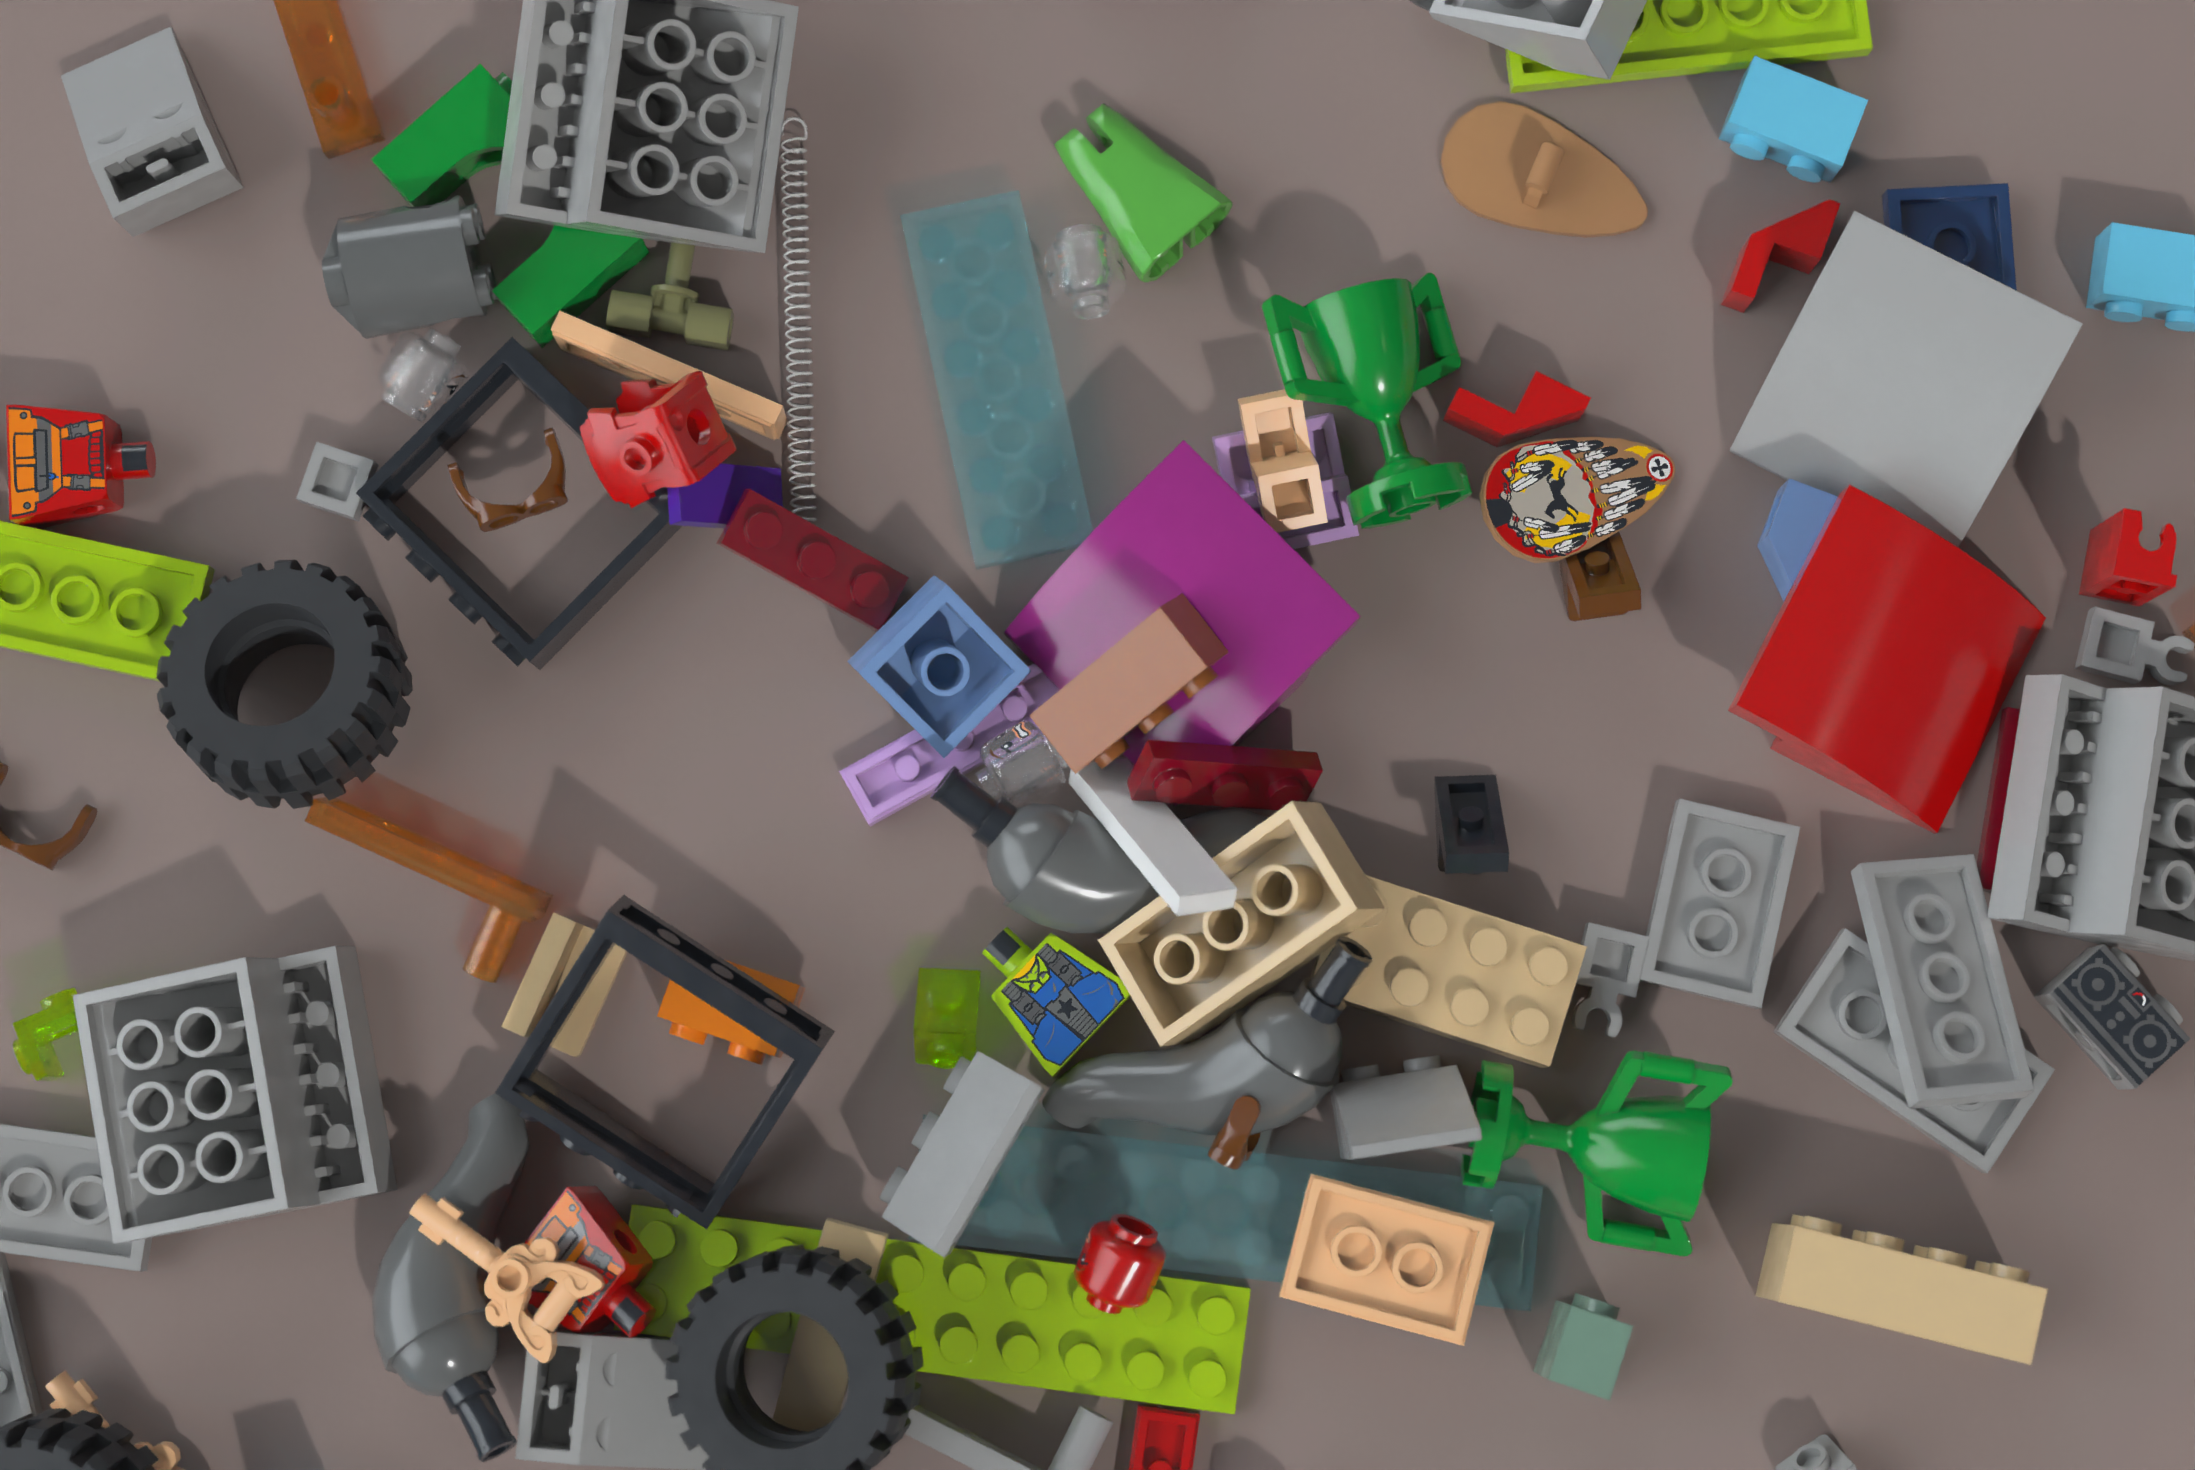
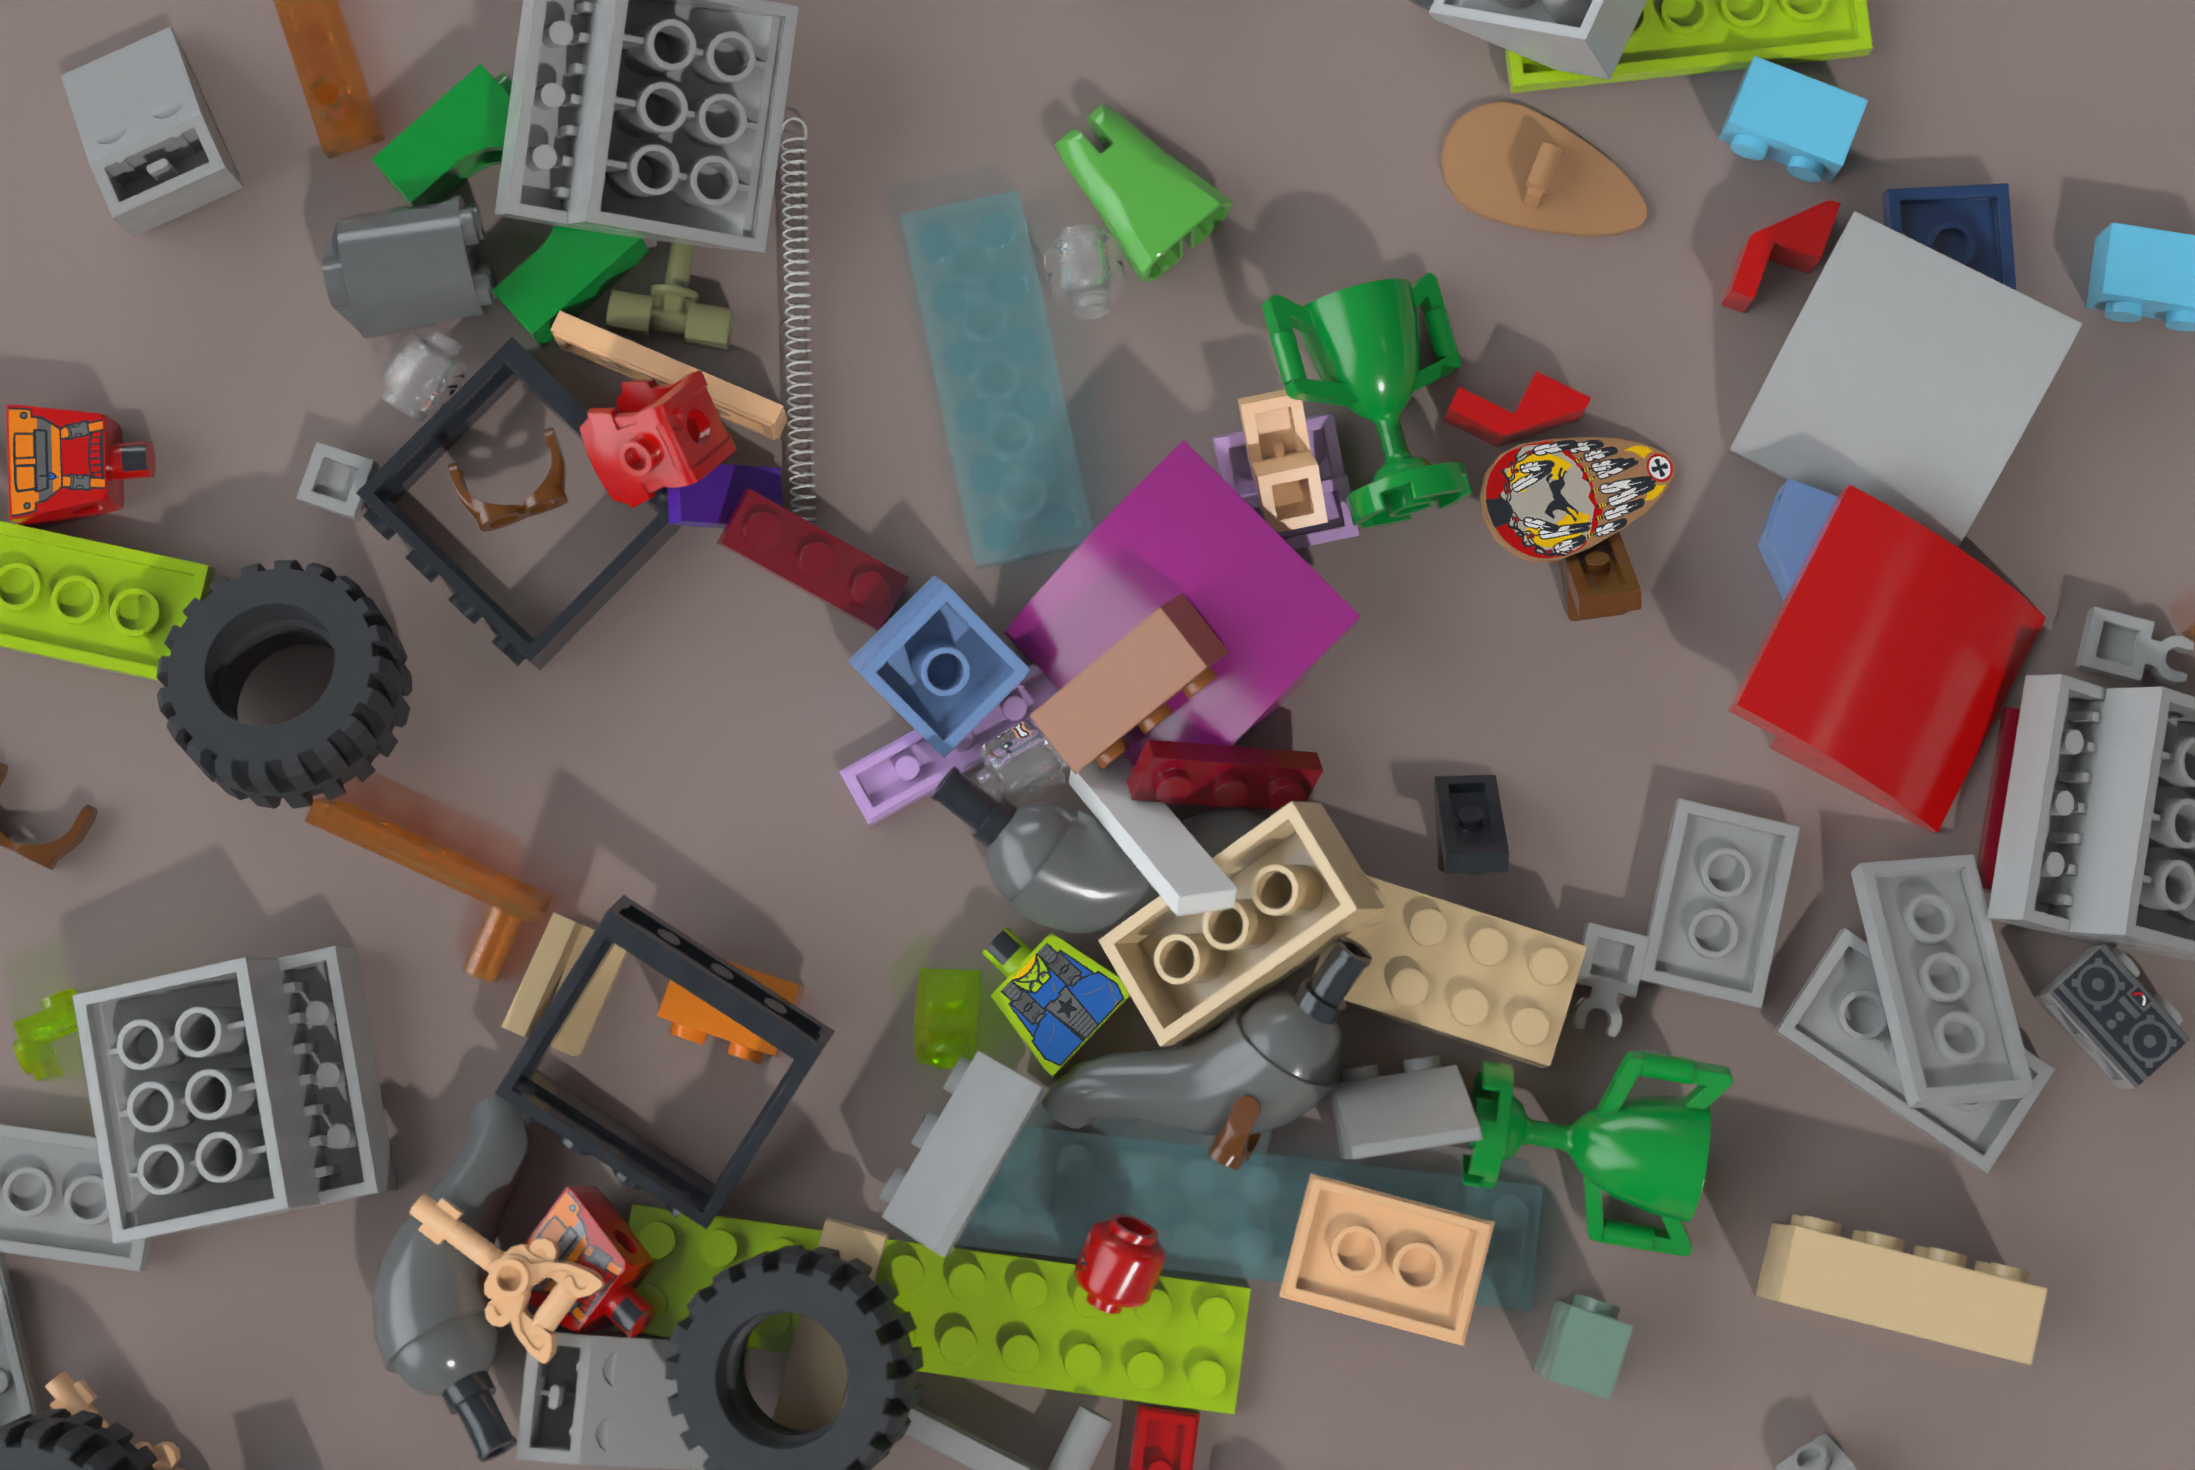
red hinge [2079,508,2177,607] -> none

